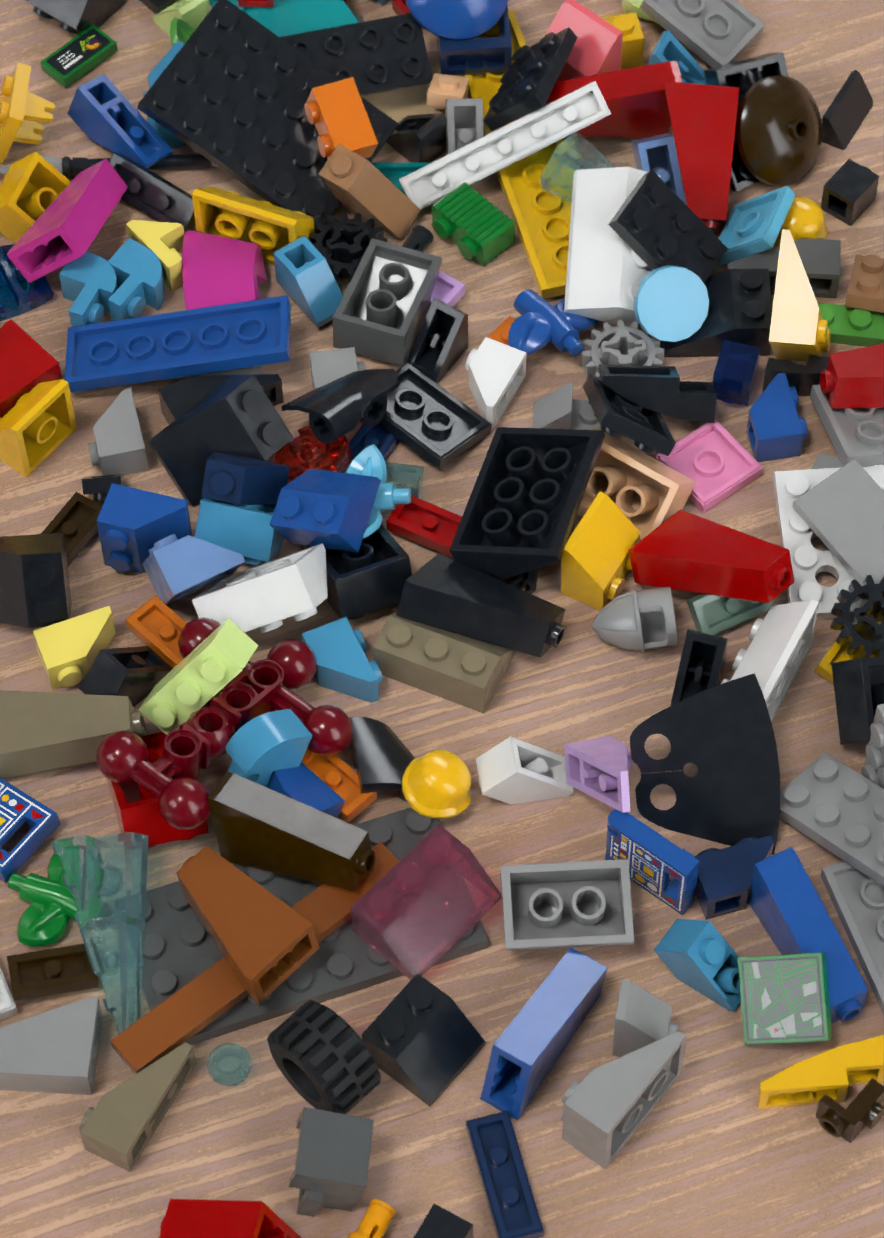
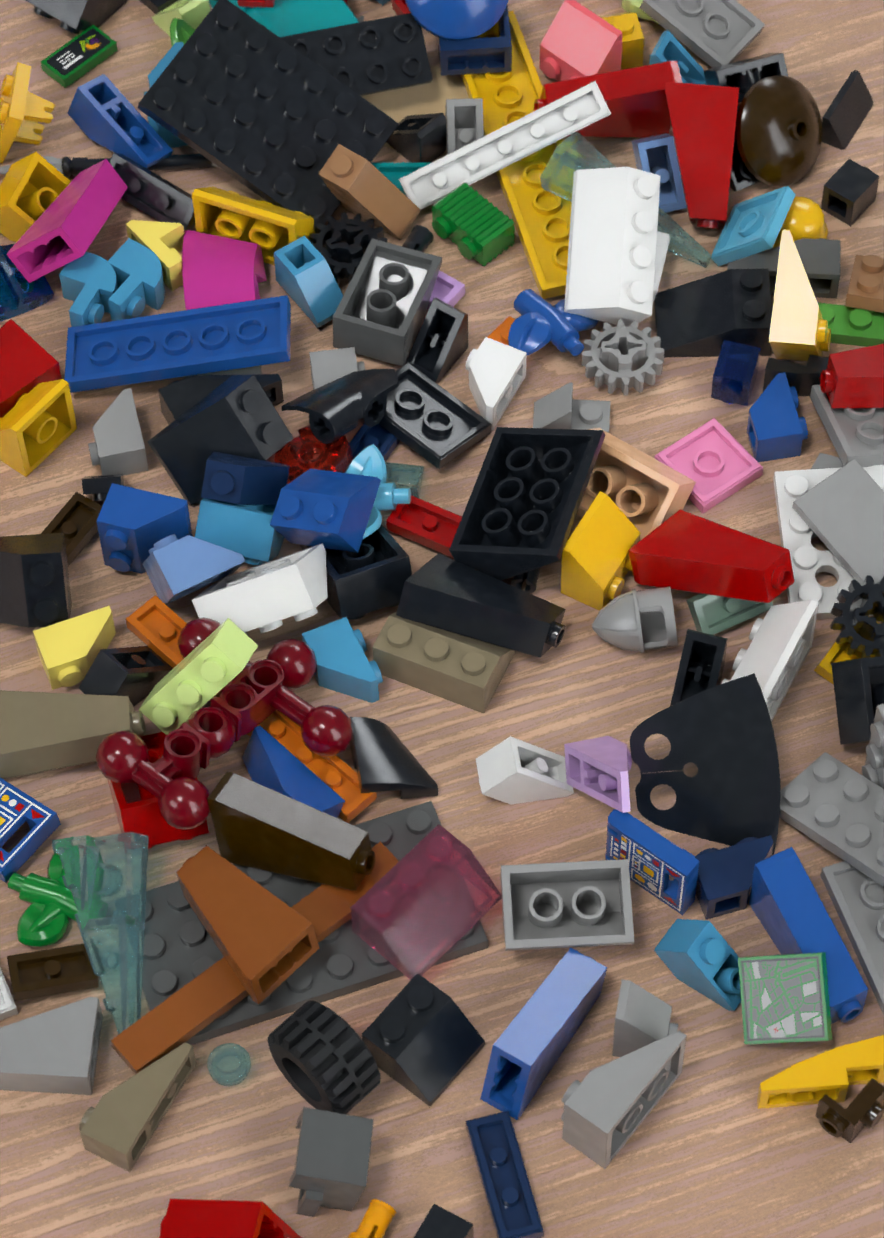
dark azure brick [225,709,312,787] -> none
orange brick [305,77,378,159] -> none
yellow helmet [402,750,471,819] -> none
light nougat bracket [427,73,470,110] -> none
black plate [483,27,578,131] -> none
black plate [583,374,676,456] -> none
black slope [598,364,717,423] -> none
black plate [608,170,728,283] -> none
medium azure tile [633,265,709,342] -> none

